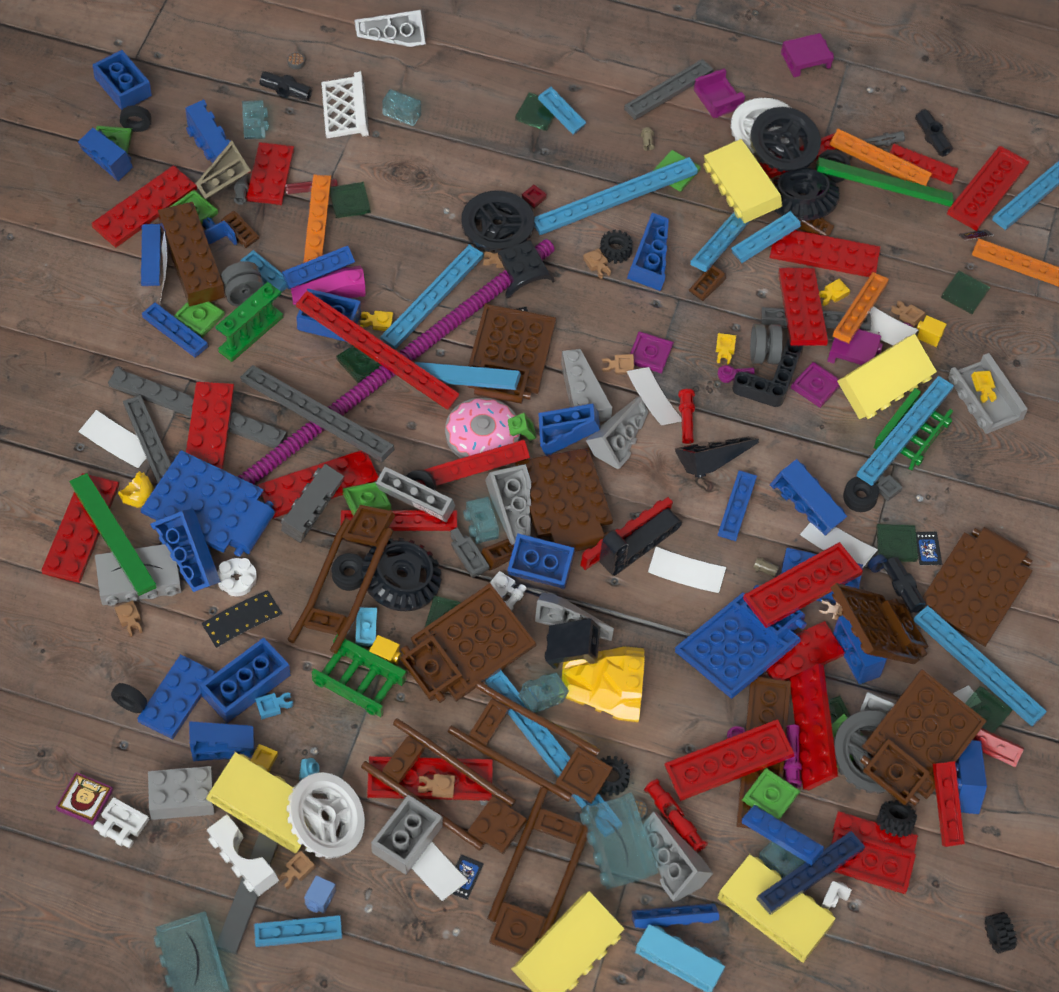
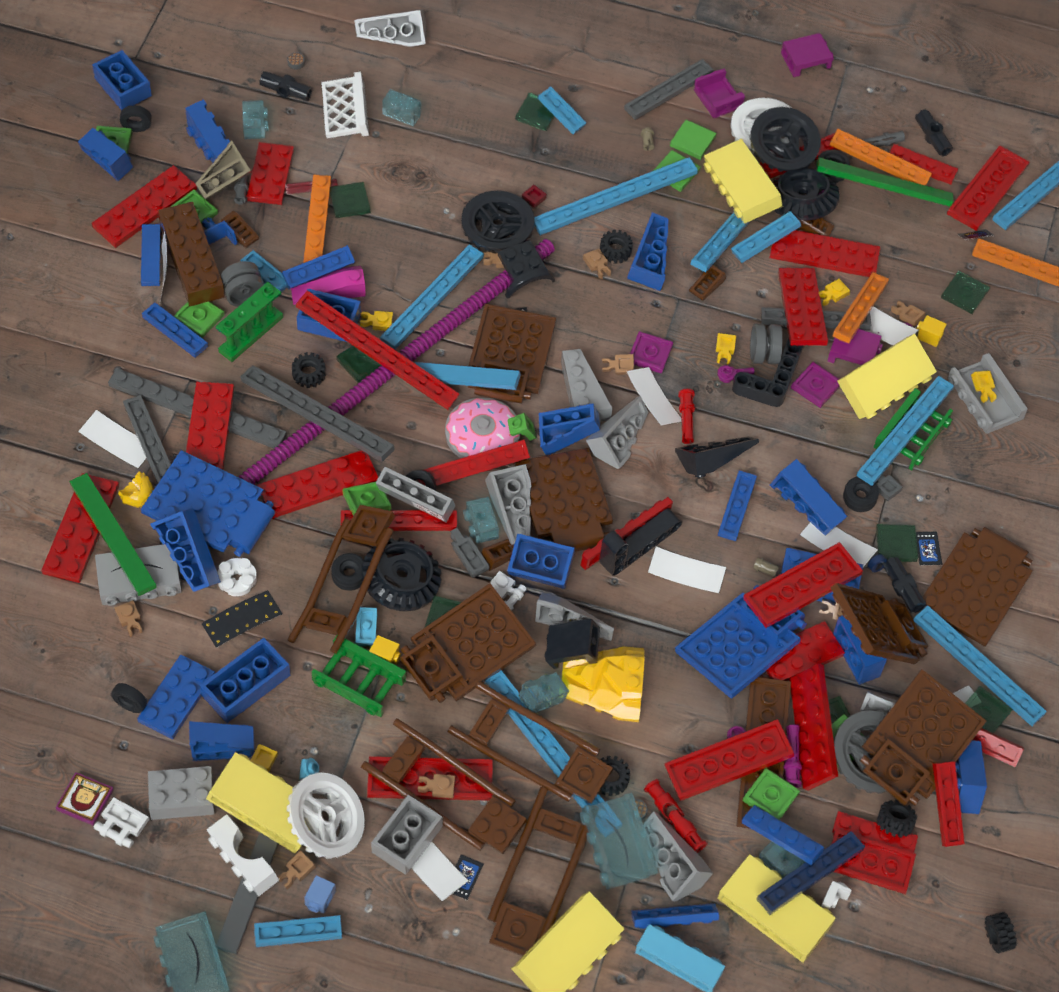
dark azure plate [255,693,293,720] -> none
dark grey wedge [281,464,344,543] -> none
none -> black tyre [292,352,326,388]
none -> bright green tile [670,120,716,160]

